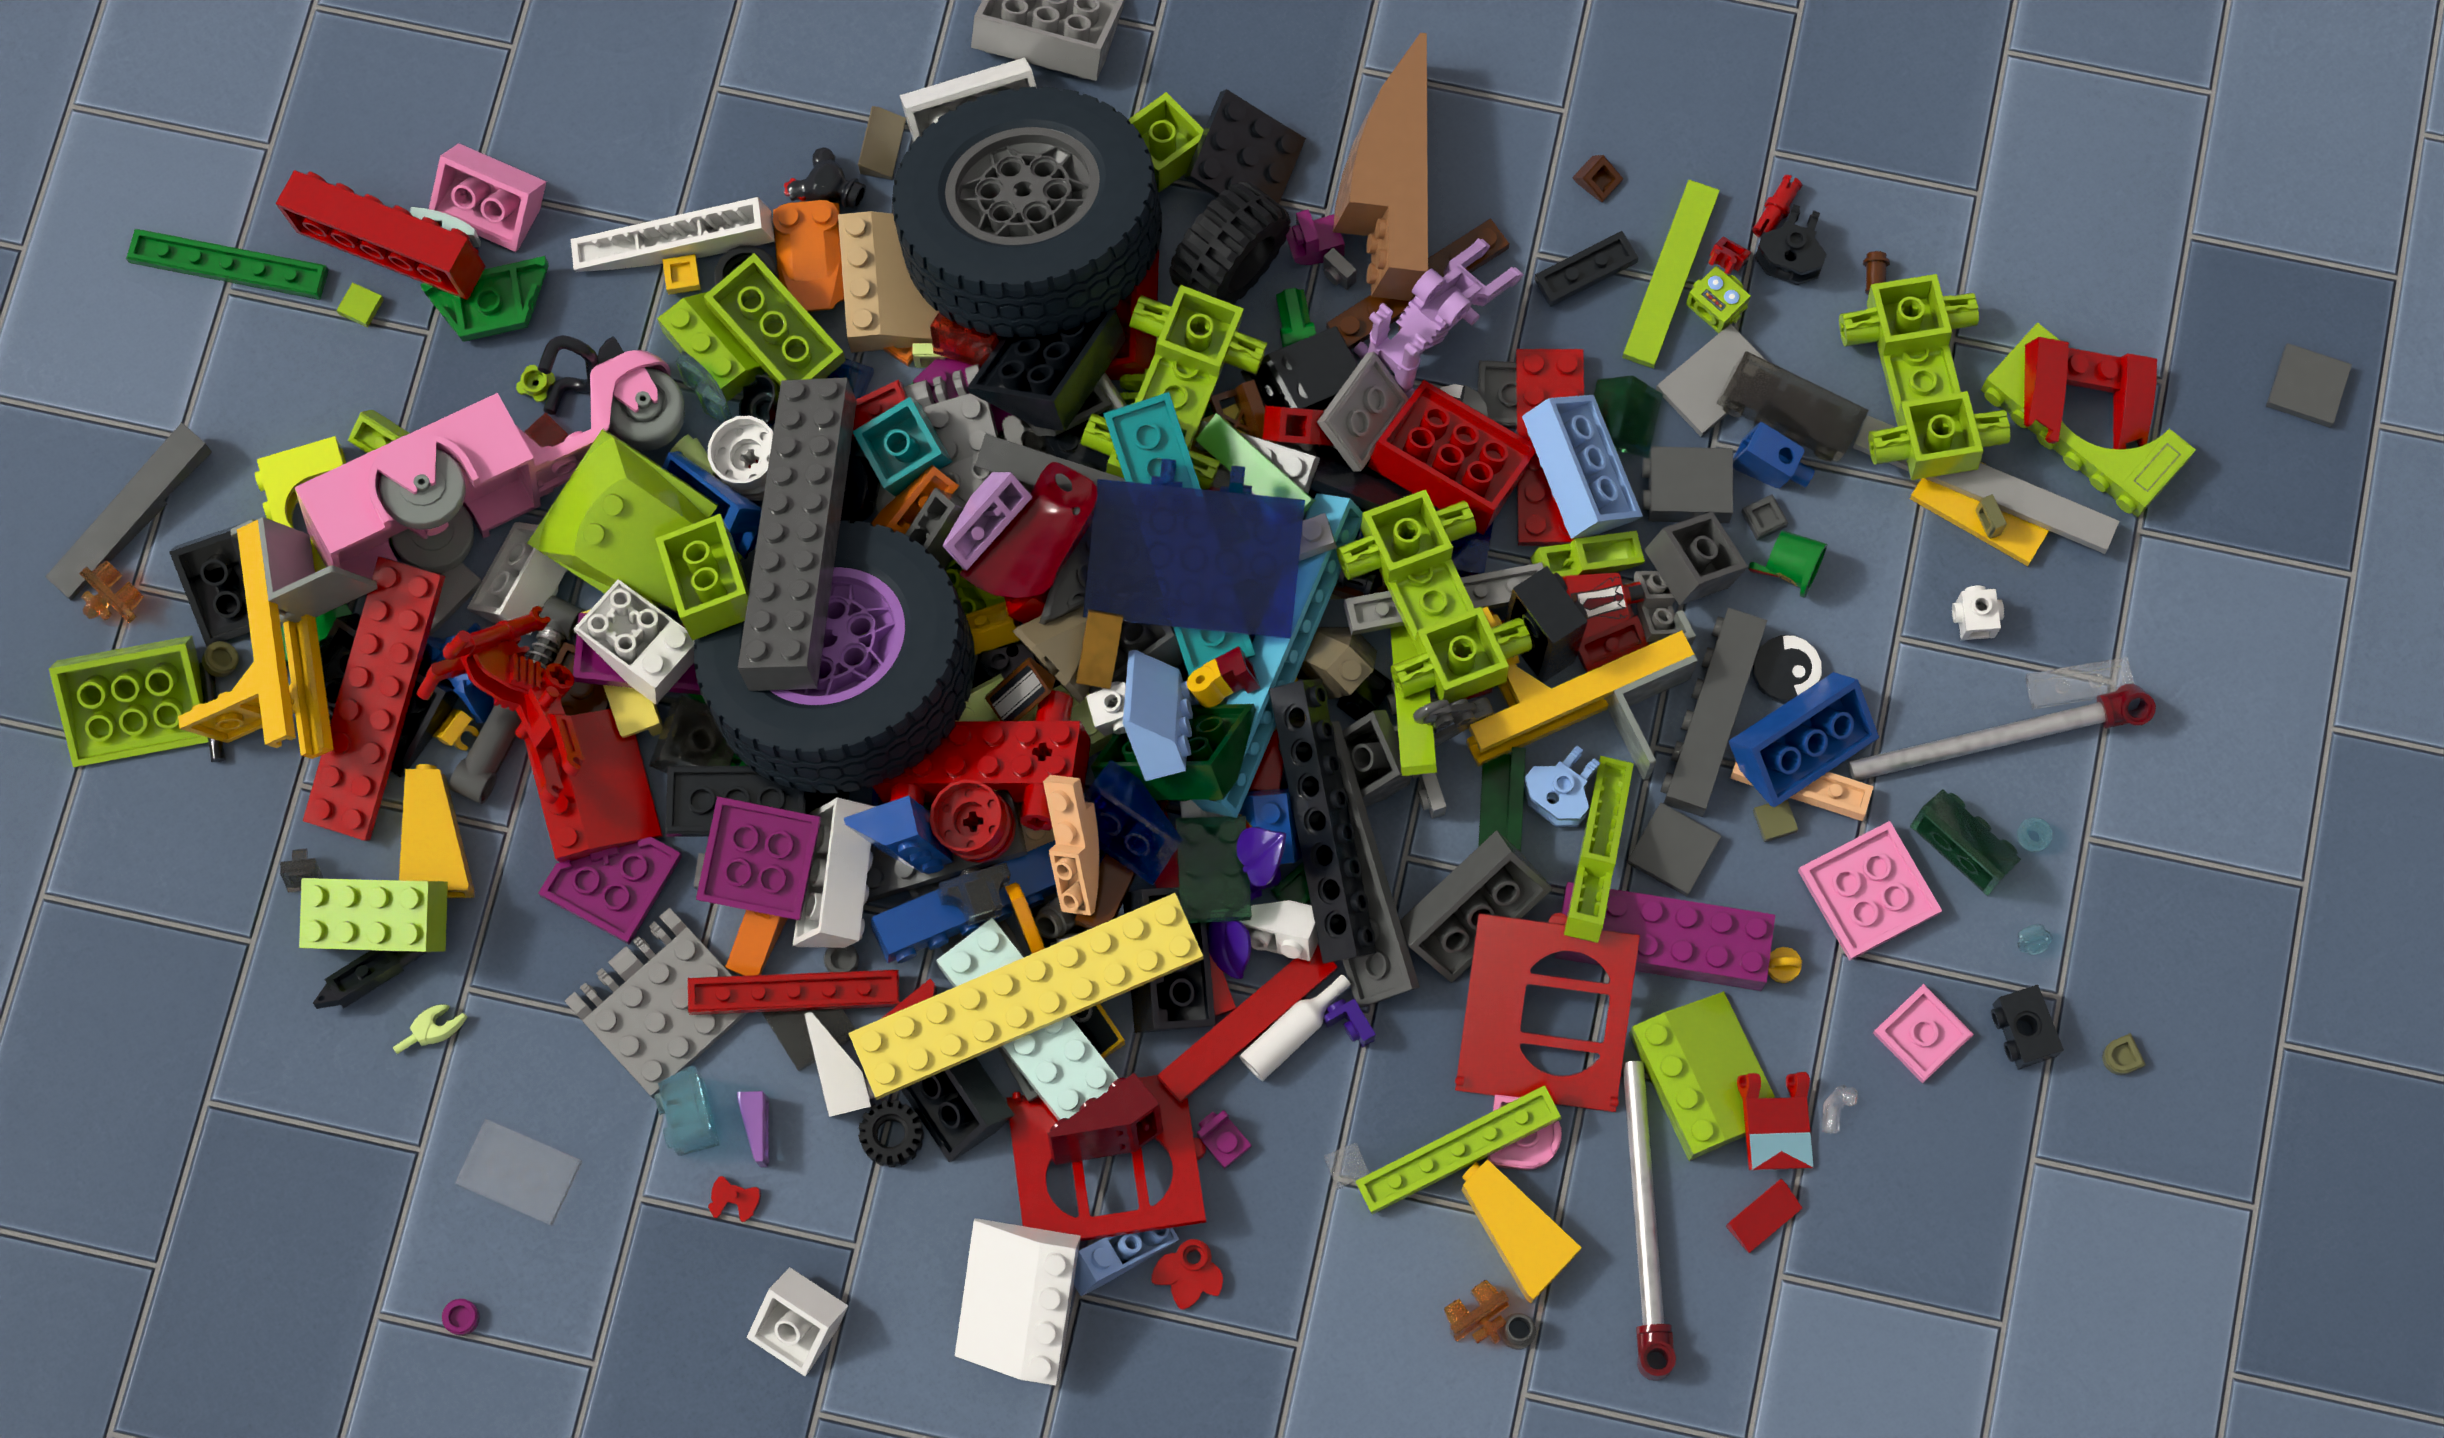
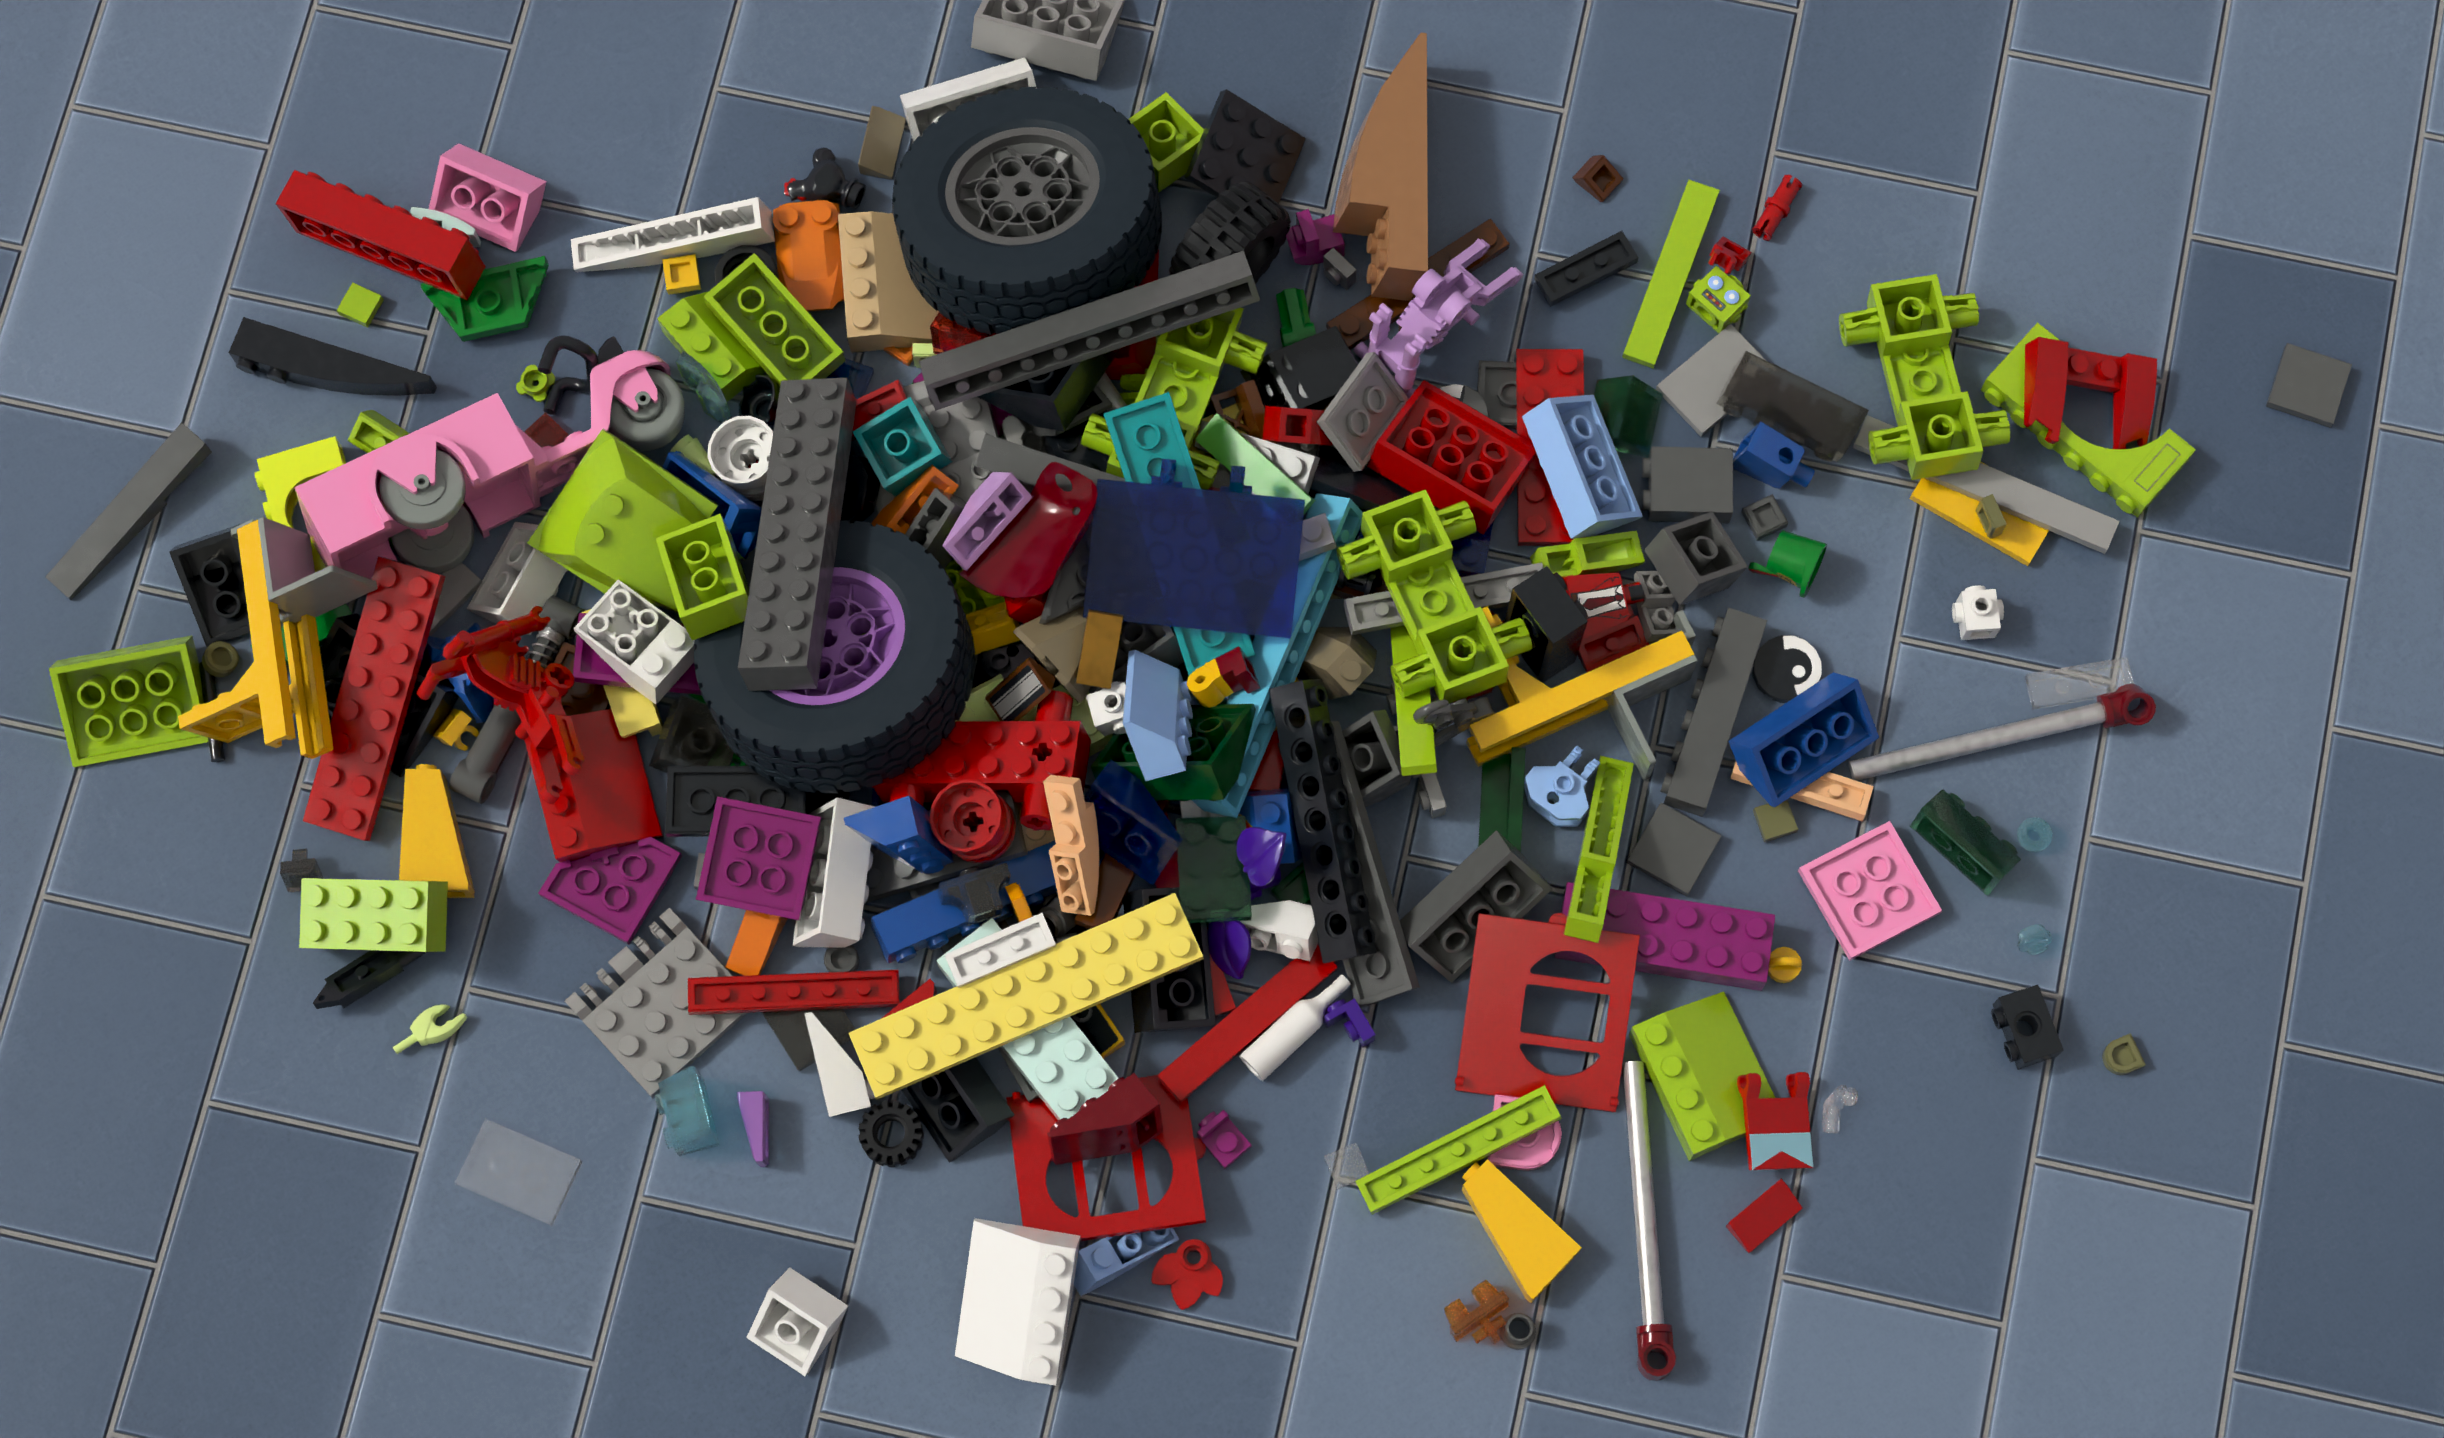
clear orange hips [79,560,144,623] -> none
green tile [126,229,329,300] -> none
magenta tile [442,1299,480,1336] -> none
red piece [708,1176,761,1222] -> none
black bracket [1337,668,1393,721] -> none
black hinge [1755,204,1827,285] -> none
reddish brown pin [1863,251,1890,295] -> none
bright pink tile [1873,984,1974,1084] -> none
none -> black slope [228,317,437,396]
none -> dark grey brick [919,251,1260,411]
none -> white plate [944,913,1056,988]

